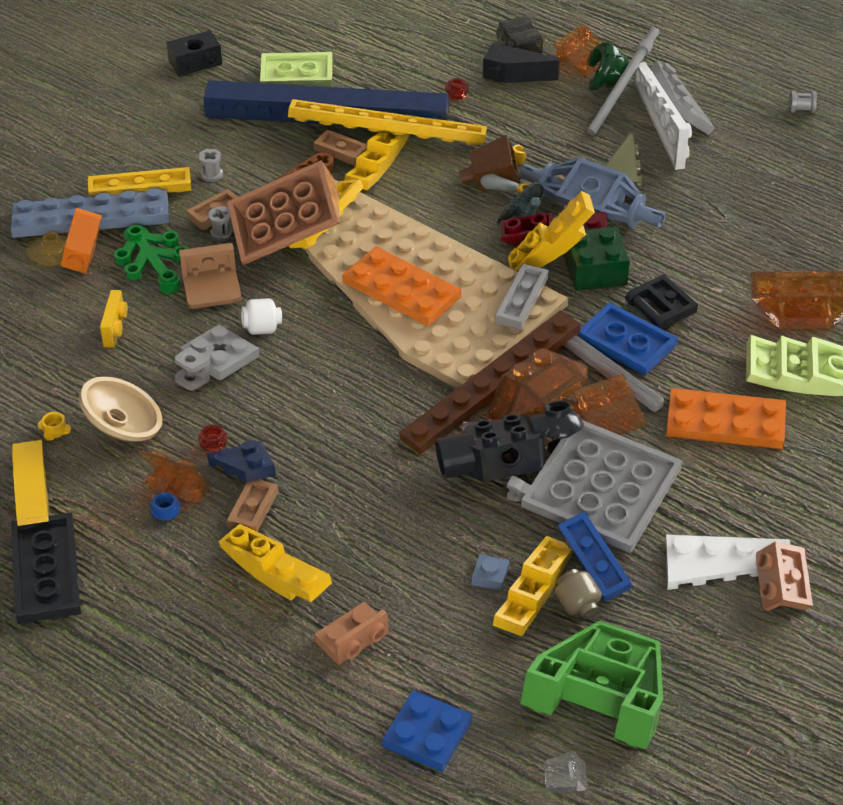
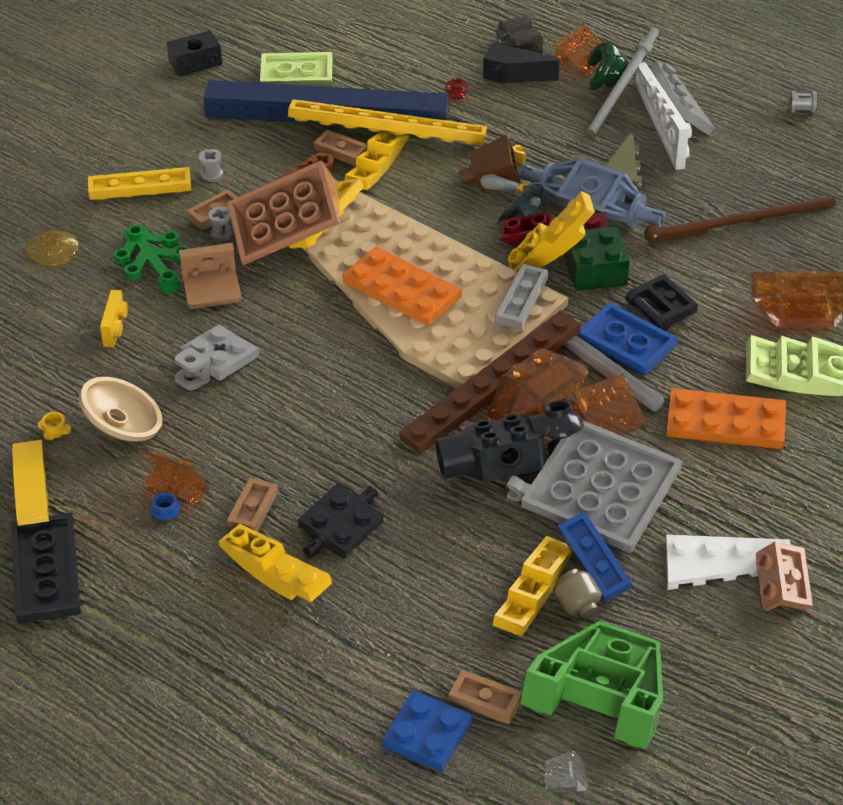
sand blue plate [11,188,169,238] -> none
orange slope [61,208,102,274] -> none
clear red plate [198,424,228,451] -> none
dark blue wing [207,441,276,482] -> none
white head [241,298,282,335] -> none
nougat bracket [314,602,389,665] -> none
sand blue plate [472,554,510,591] -> none
none -> black plate [298,484,384,558]
none -> medium nougat plate [448,670,522,724]
none -> reddish brown bar [644,196,836,244]

